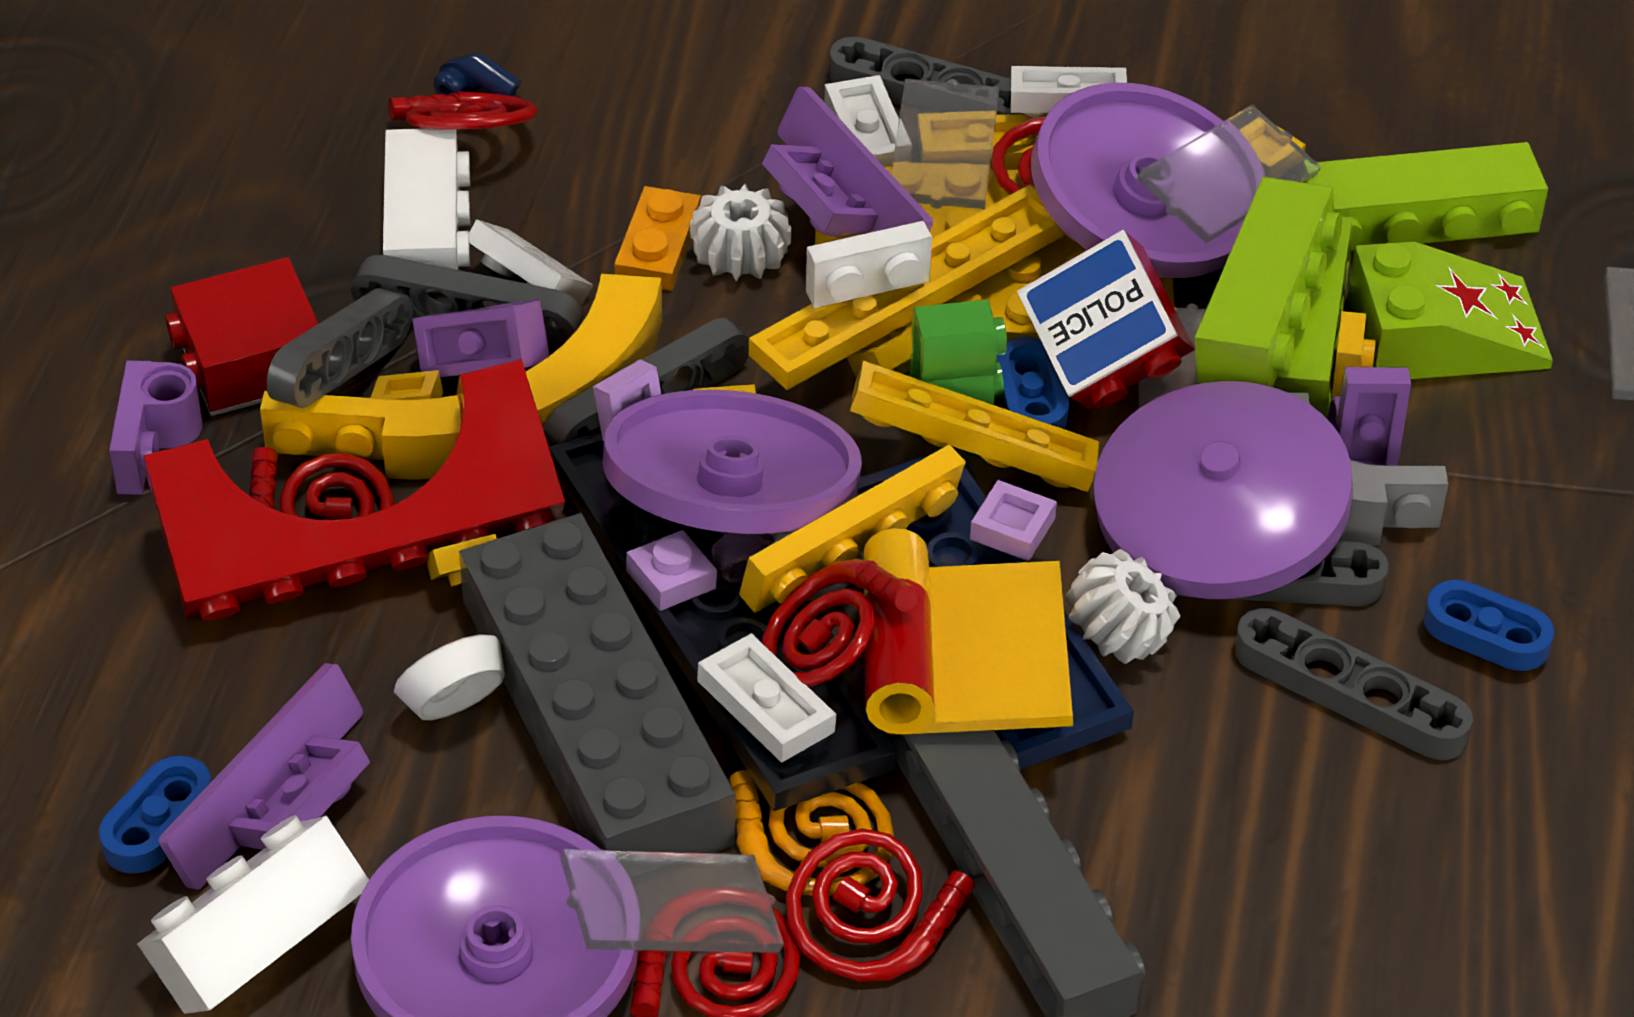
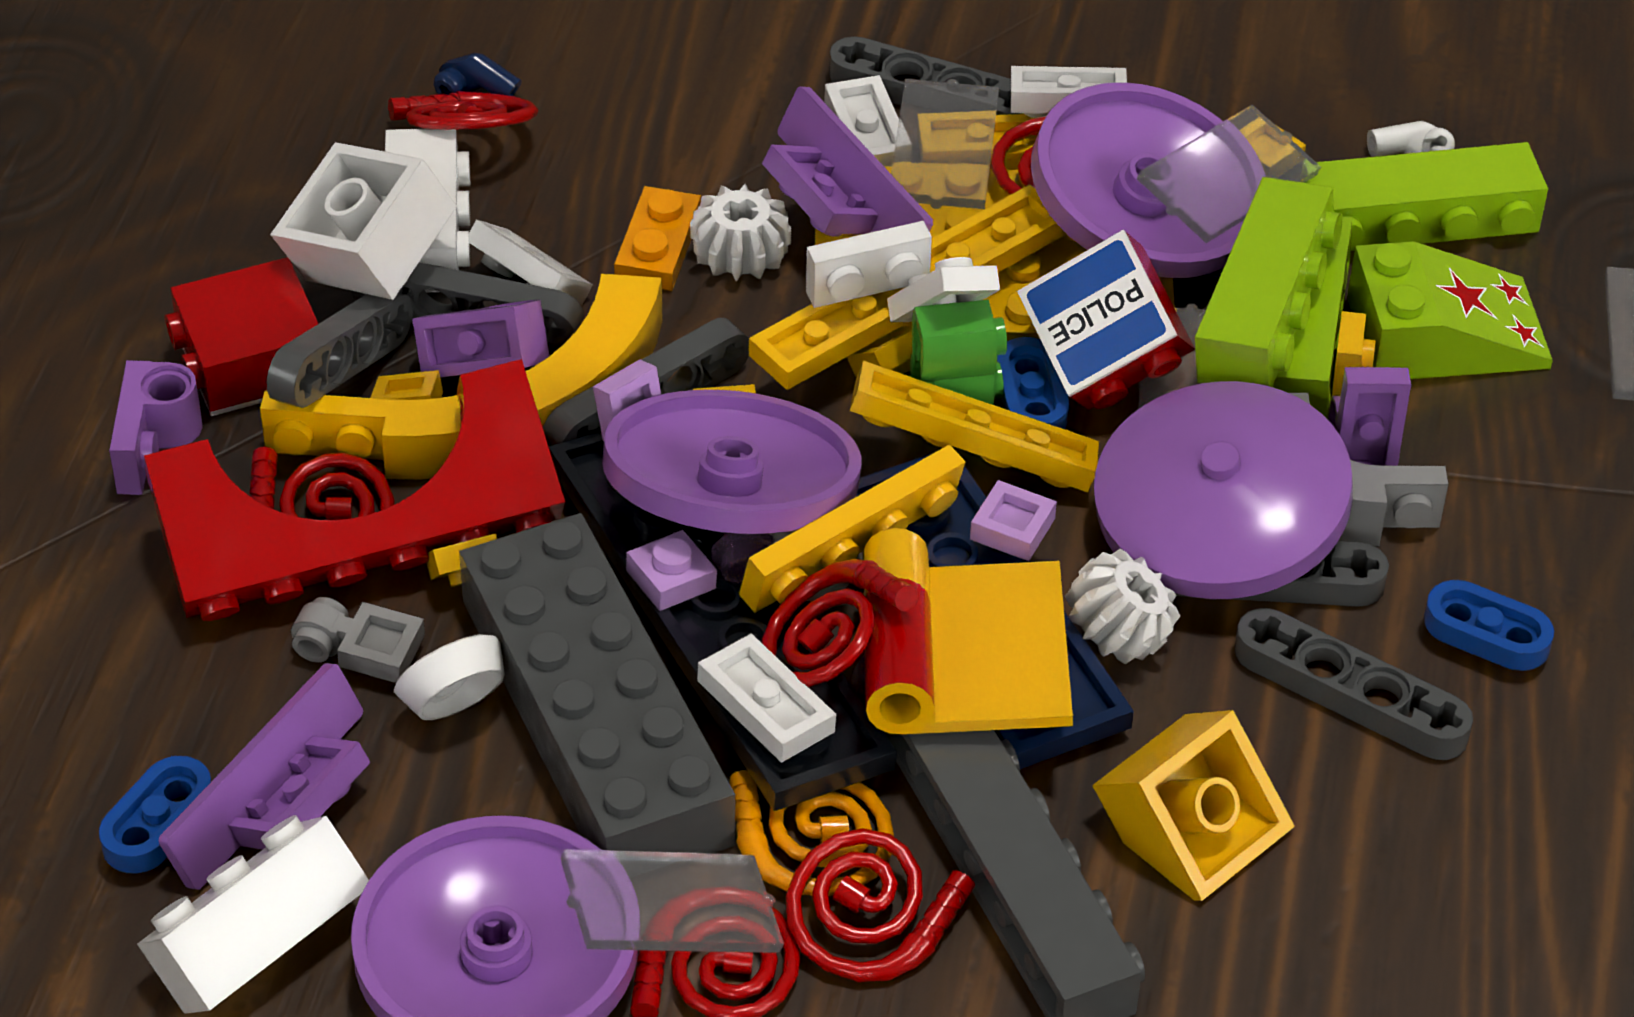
none -> white brick [270,142,457,300]
none -> light grey plate [291,597,425,683]
none -> white plate [887,257,1000,322]
none -> yellow slope [1092,710,1295,901]
none -> white arm [1367,121,1455,157]

